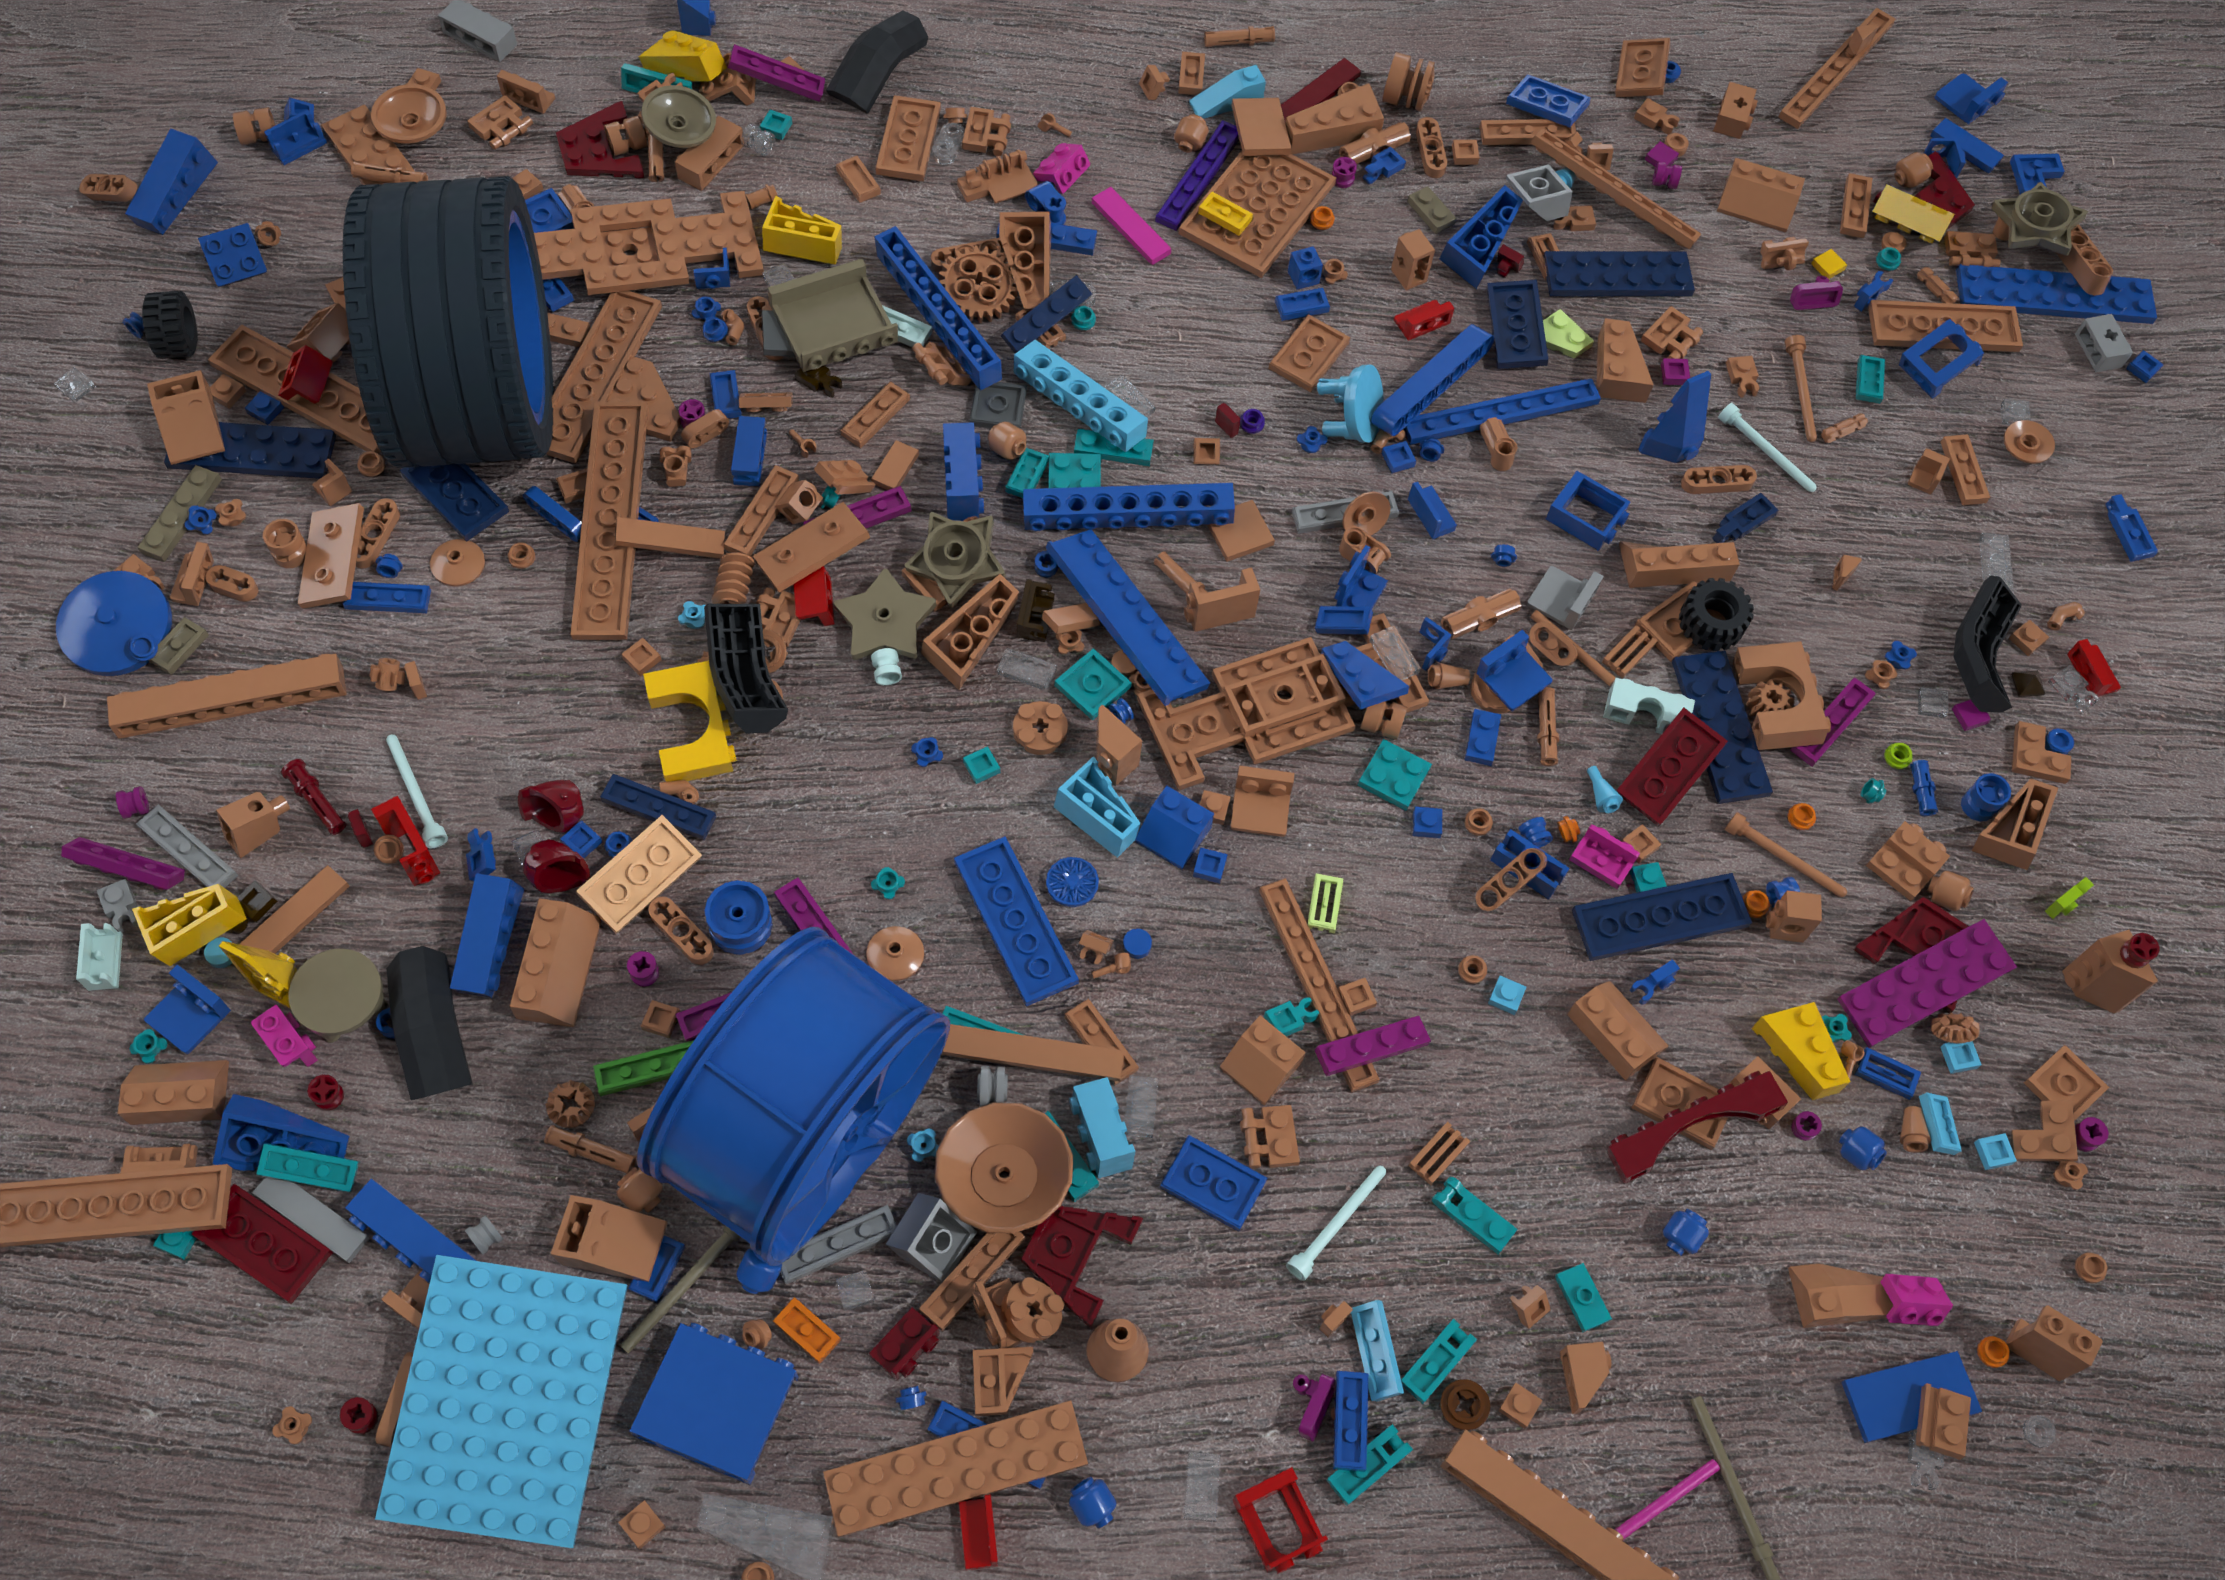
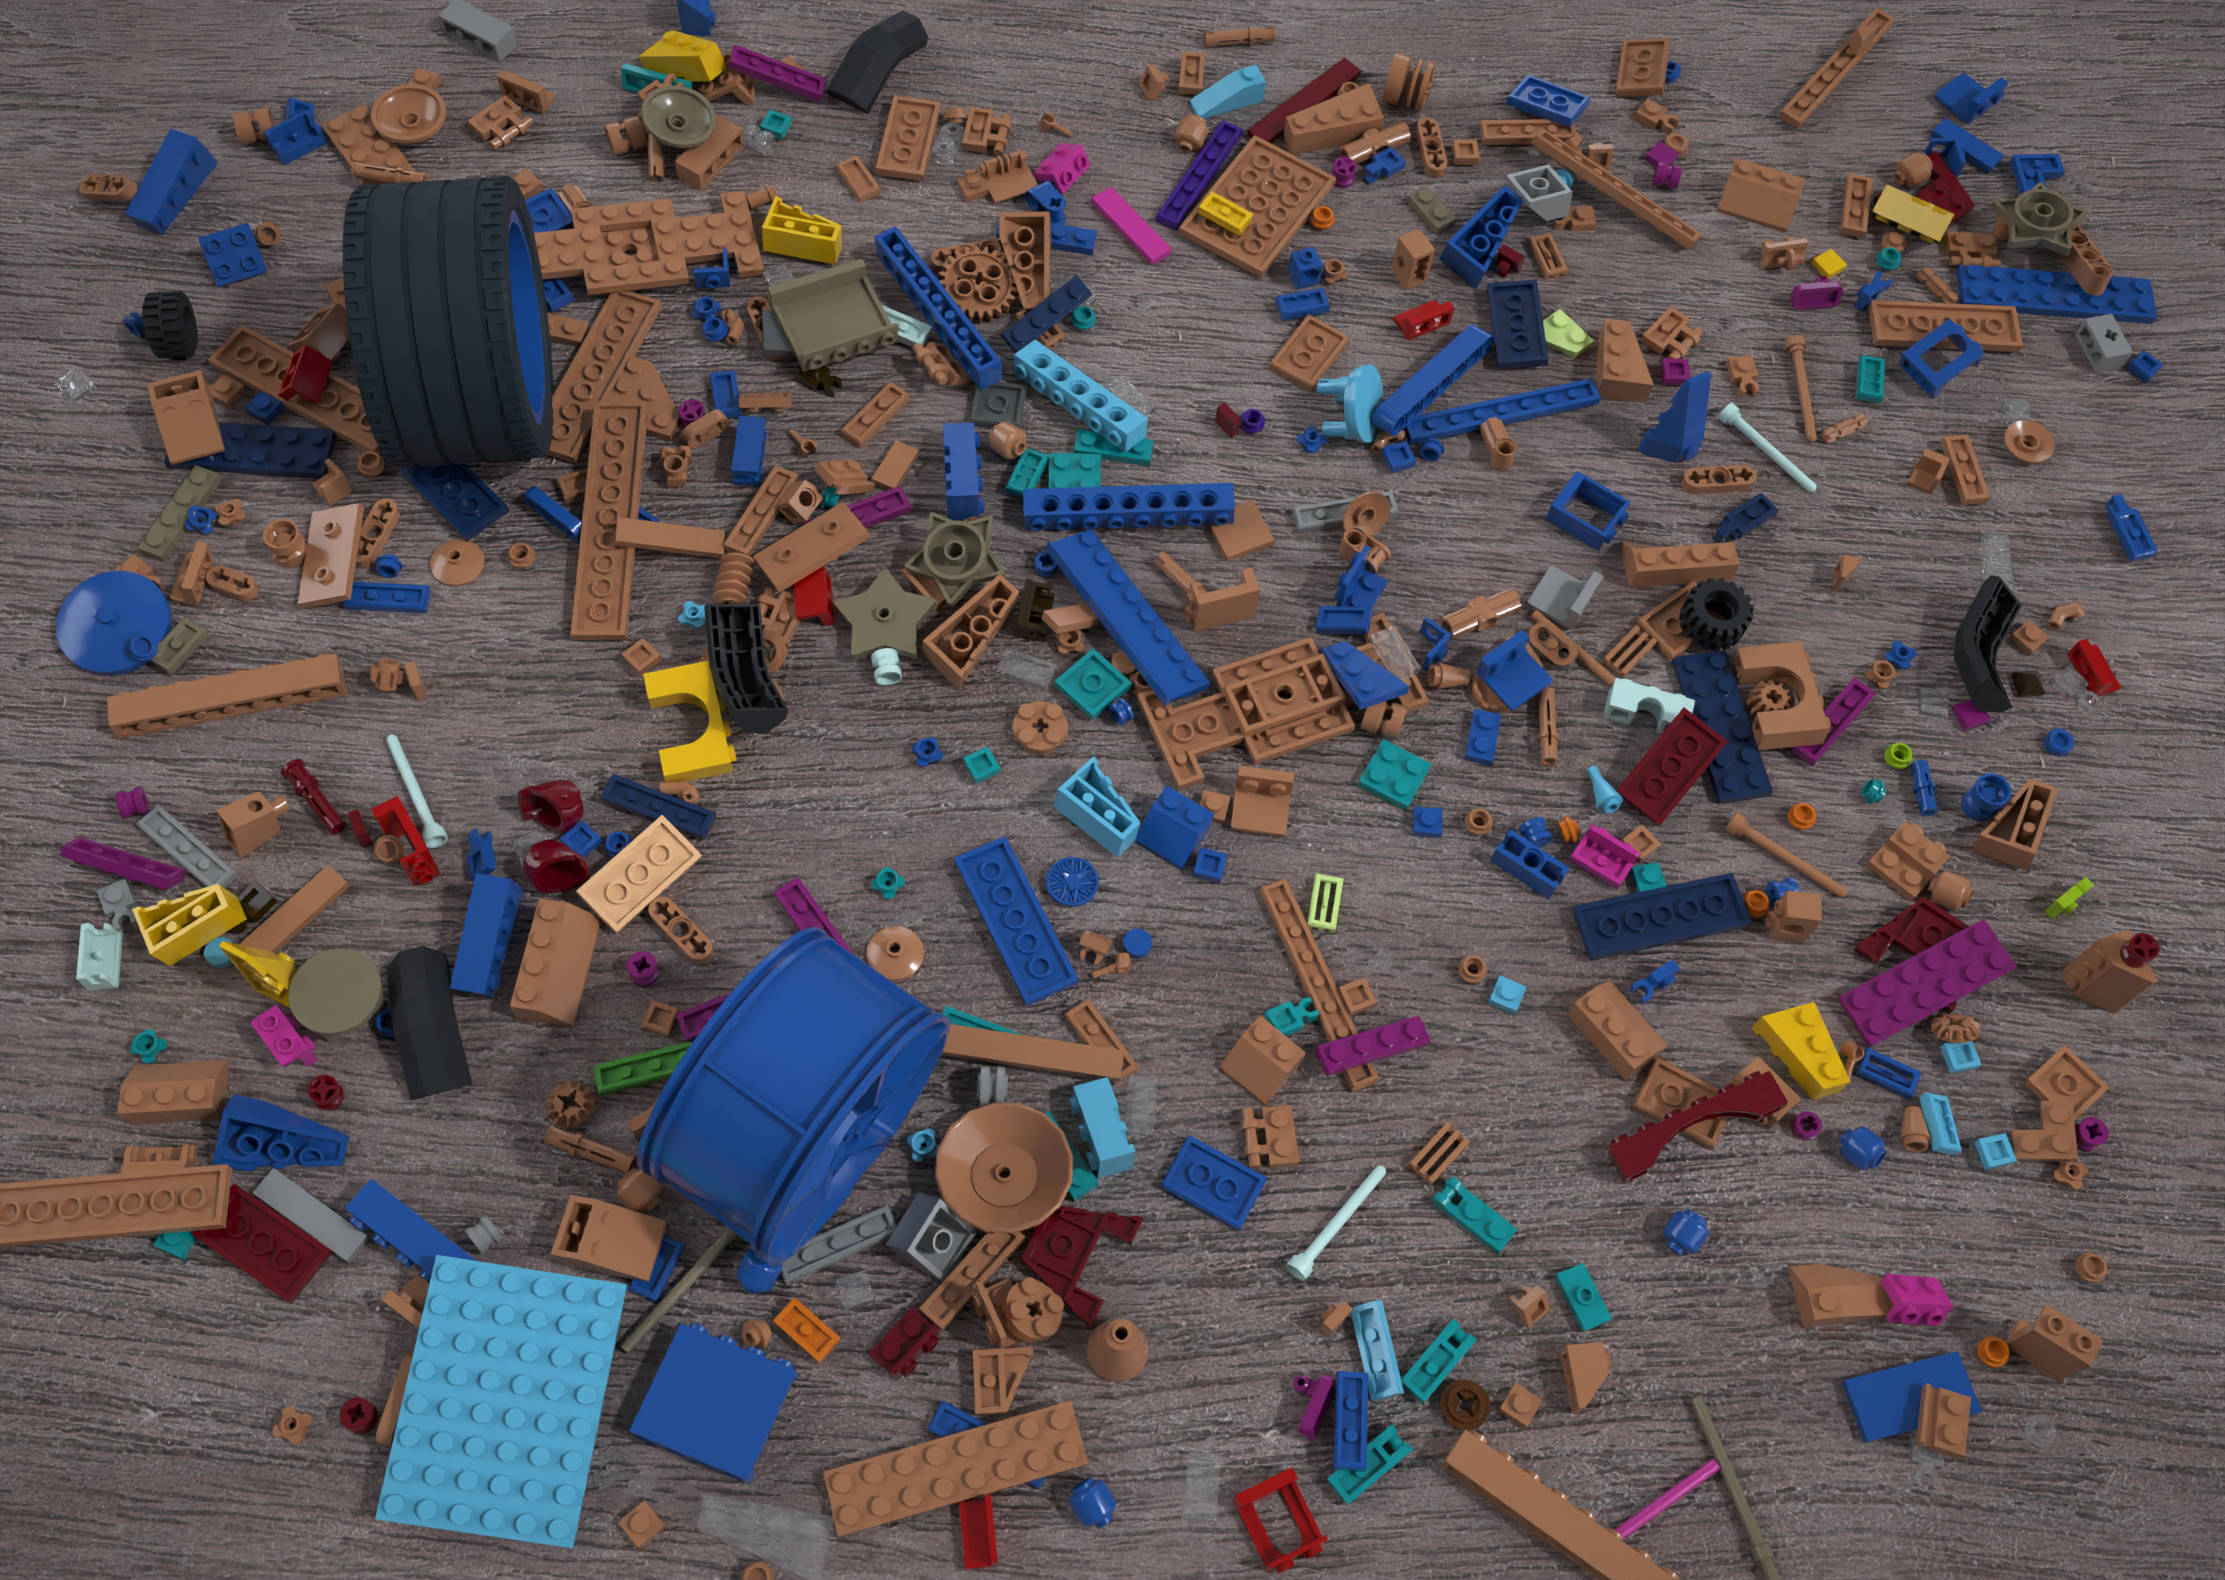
blue bracket [144,964,231,1054] -> none
teal plate [256,1143,360,1192] -> none
dark red wing [556,101,644,178] -> none
blue wheel [704,880,773,955] -> none
blue plate [895,1386,927,1410] -> none
nougat slope [1096,705,1142,786] -> none
nougat slope [1193,438,1220,465] -> none
nougat tile [1232,98,1291,156] -> none
blue panel [1408,481,1457,540] -> none
nougat beam [1475,848,1547,911] -> none
blue plate [1491,544,1517,567] -> none
dark blue plate [1543,251,1695,296] -> none
nougat brick [1713,82,1758,139] -> none
teal plate [1822,1014,1852,1043] -> none
nougat plate [2012,721,2071,784] -> none

